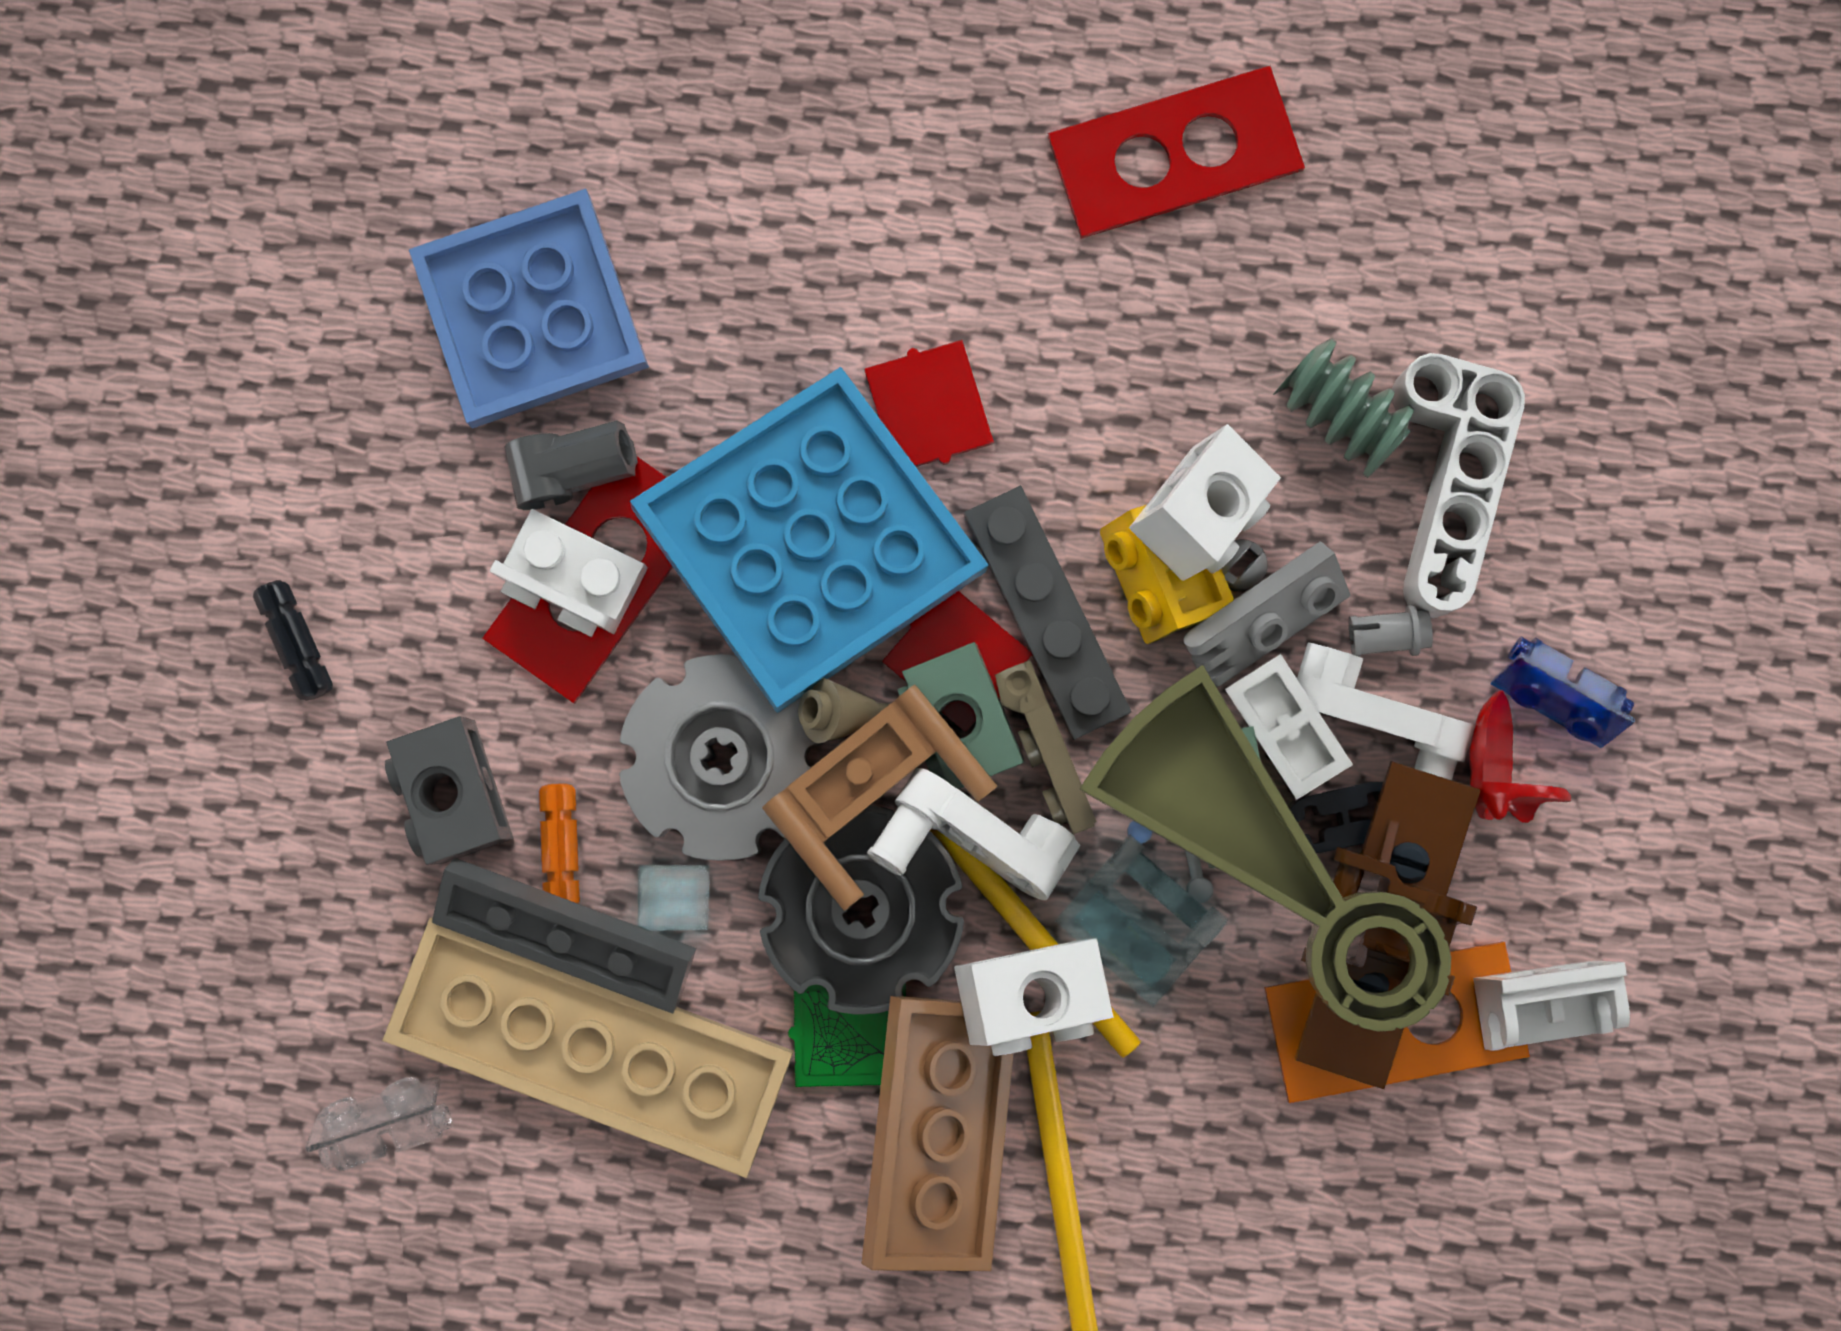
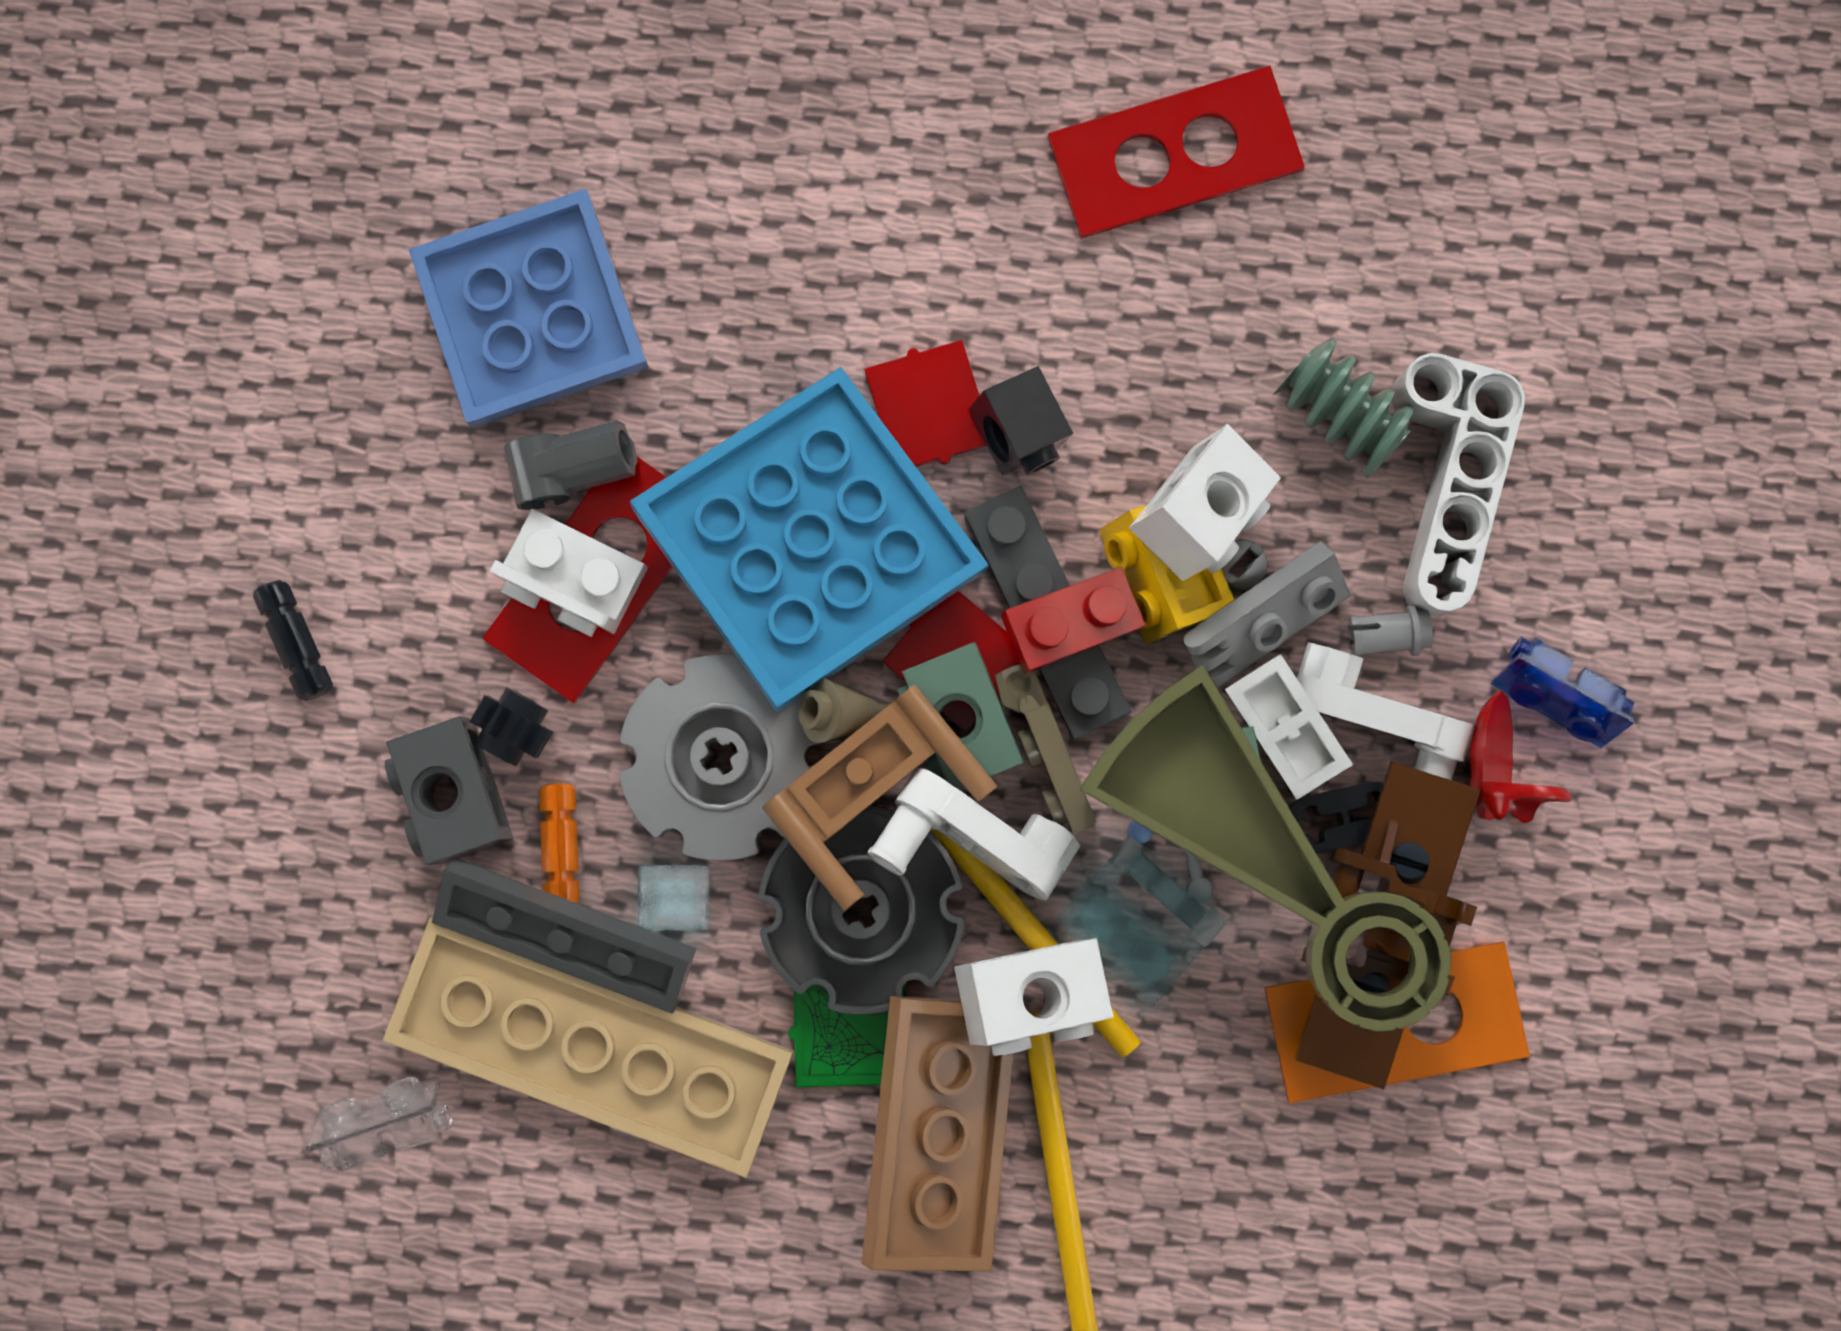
white hinge [1473,961,1630,1051] -> none
none -> black gear [469,687,553,766]
none -> black brick [968,366,1074,476]
none -> red plate [1000,567,1146,674]

